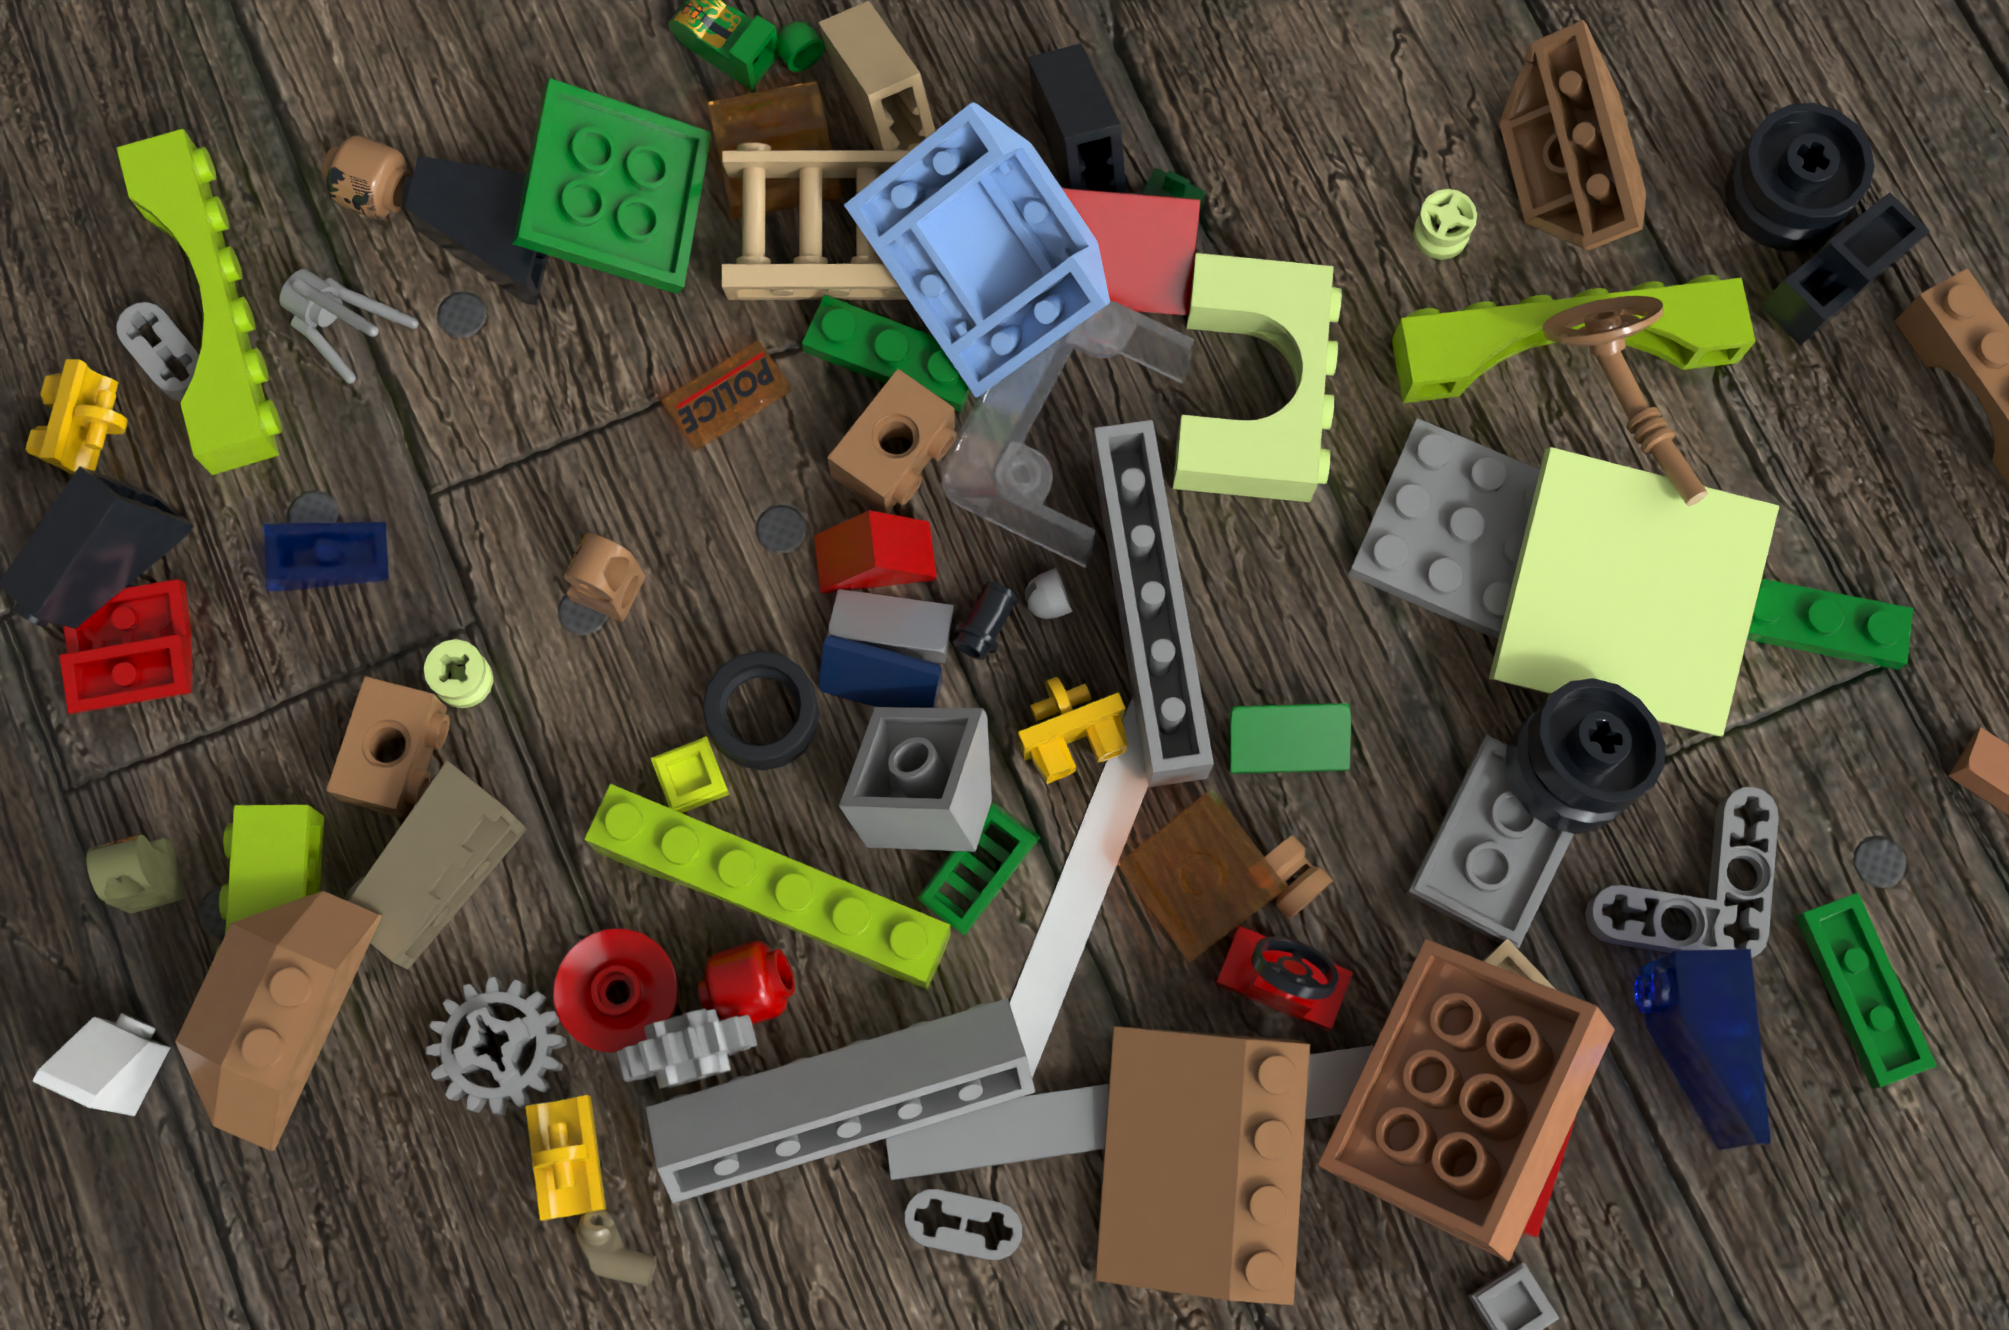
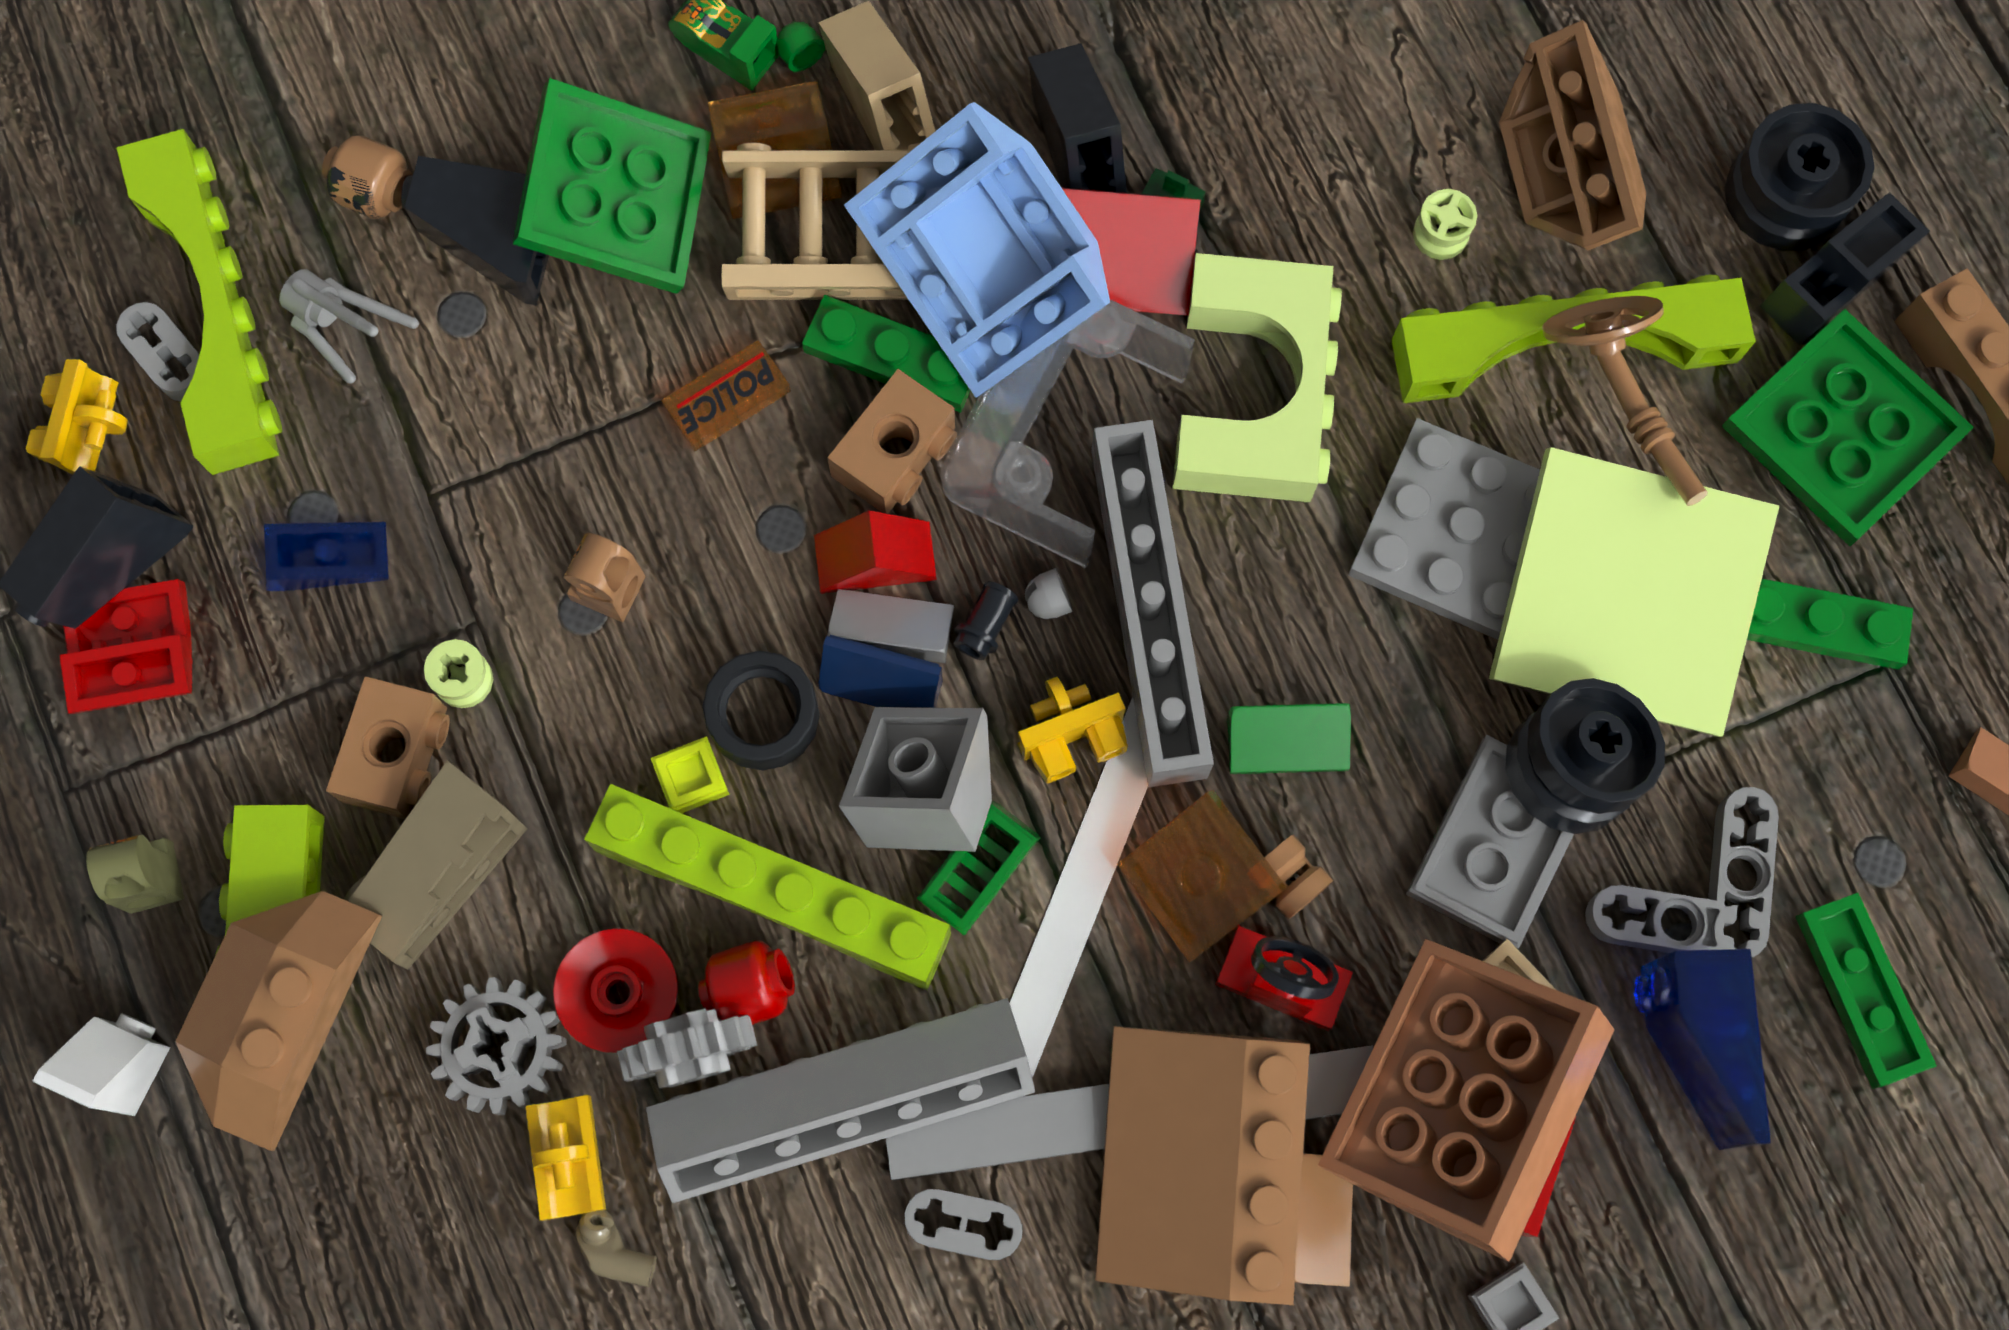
none -> medium nougat slope [1295,1153,1353,1287]
none -> green plate [1722,309,1974,547]

